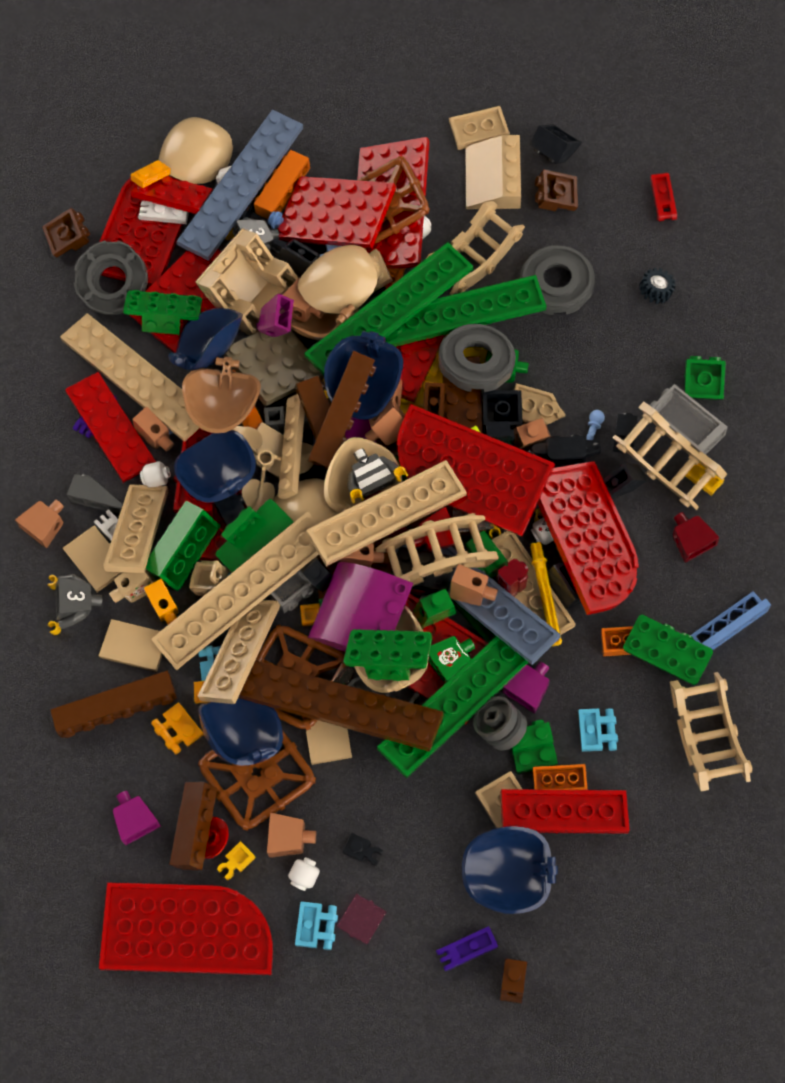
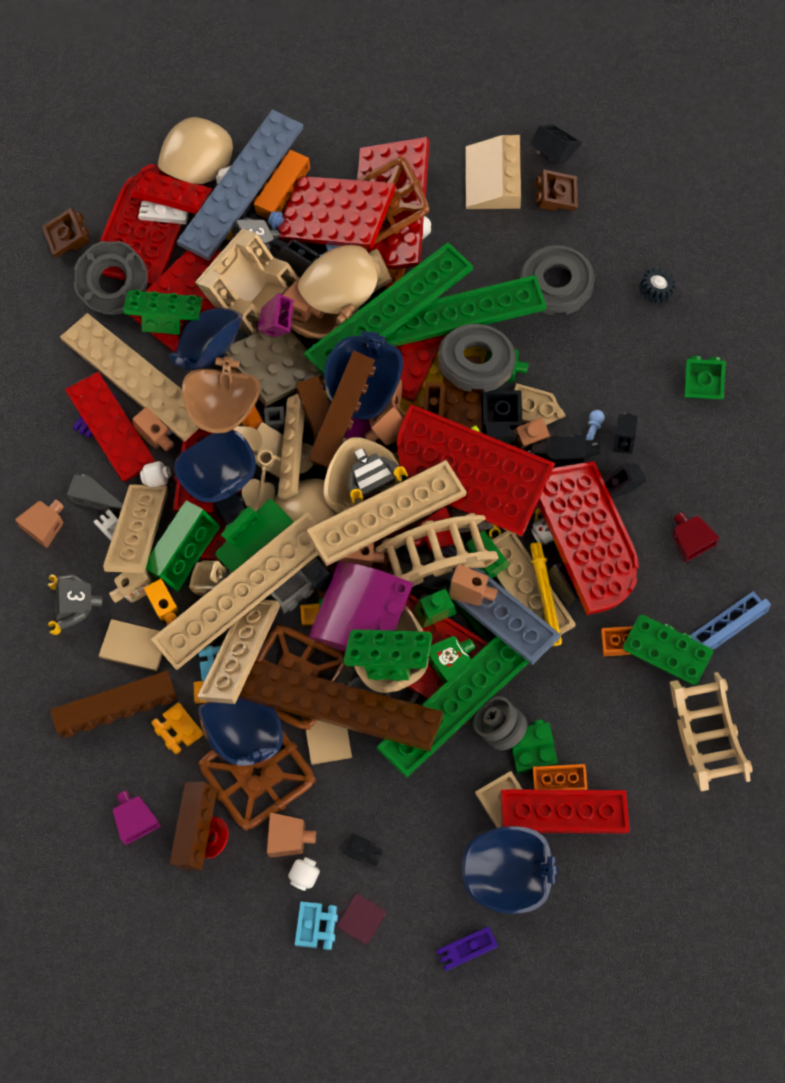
tan tile [63,525,123,593] -> none
red plate [99,883,273,975] -> none
light orange plate [131,160,170,188] -> none
yellow plate [217,841,256,880] -> none
tan fence [426,201,525,295] -> none
tan tile [449,106,510,150] -> none
dark red brick [497,558,529,597] -> none
reddish brown torso [500,958,527,1004] -> none
magenta torso [502,661,549,714] -> none
medium azure plate [578,709,618,752] -> none
tan fence [613,401,727,510] -> none
clear window [649,384,728,455] -> none
red plate [650,173,677,222] -> none
yellow plate [685,463,725,496] -> none

